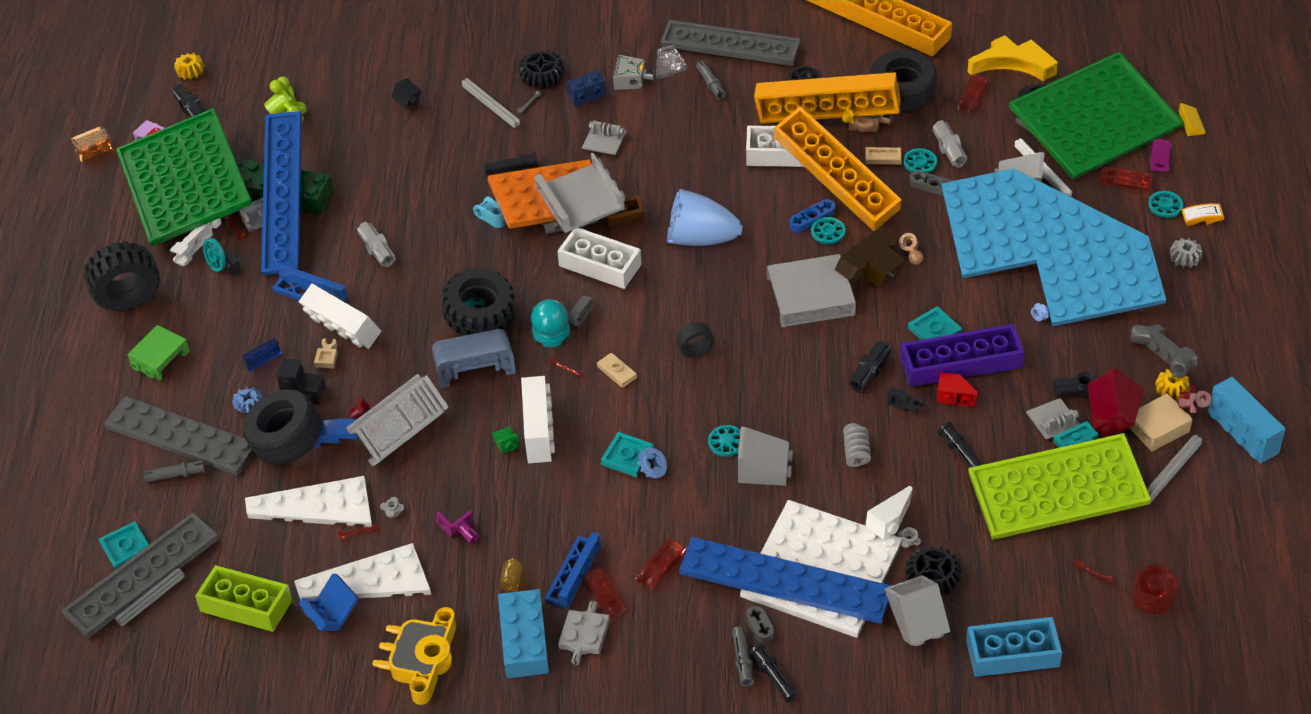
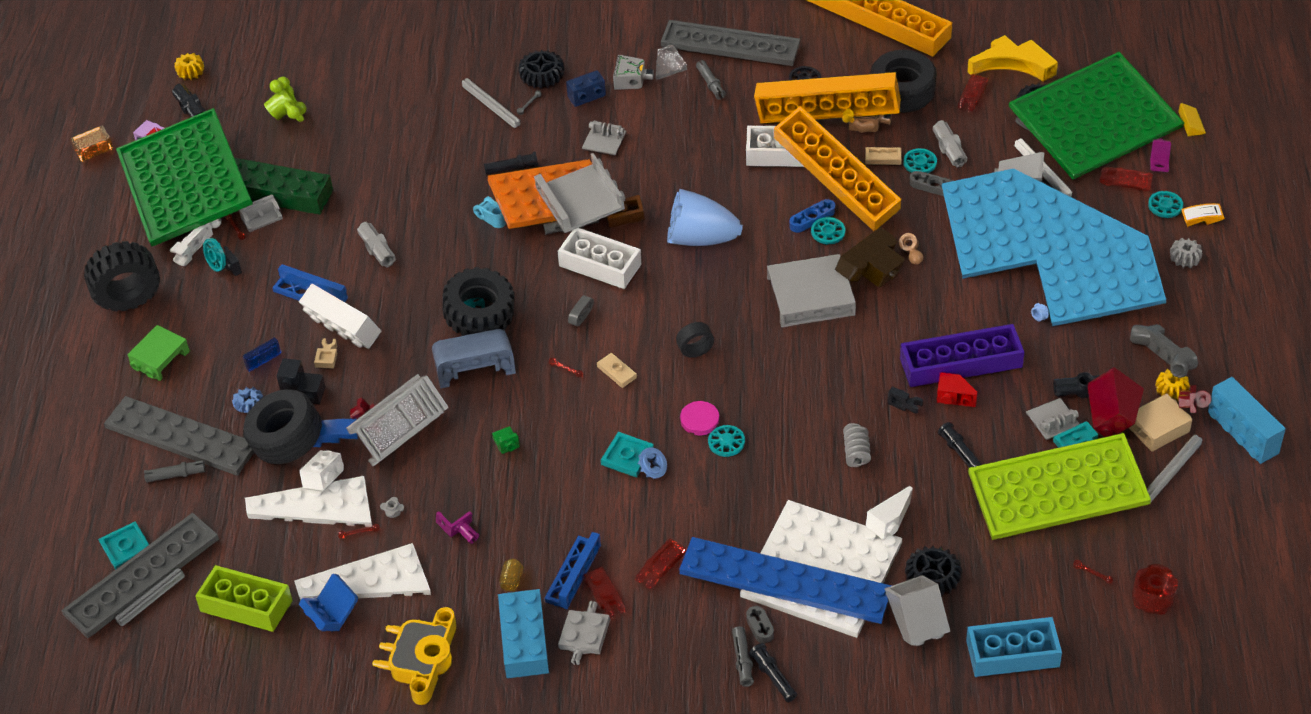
blue plate [261,111,302,276] -> none
black brick [392,78,422,109] -> none
white brick [521,376,555,463] -> none
teal tile [531,299,570,347] -> none
light grey slope [738,427,793,486] -> none
black piece [849,341,891,392] -> none
light grey plate [898,527,921,548] -> none
teal plate [908,306,962,340] -> none
none -> white brick [300,450,344,491]
none -> dark pink tile [680,401,719,436]

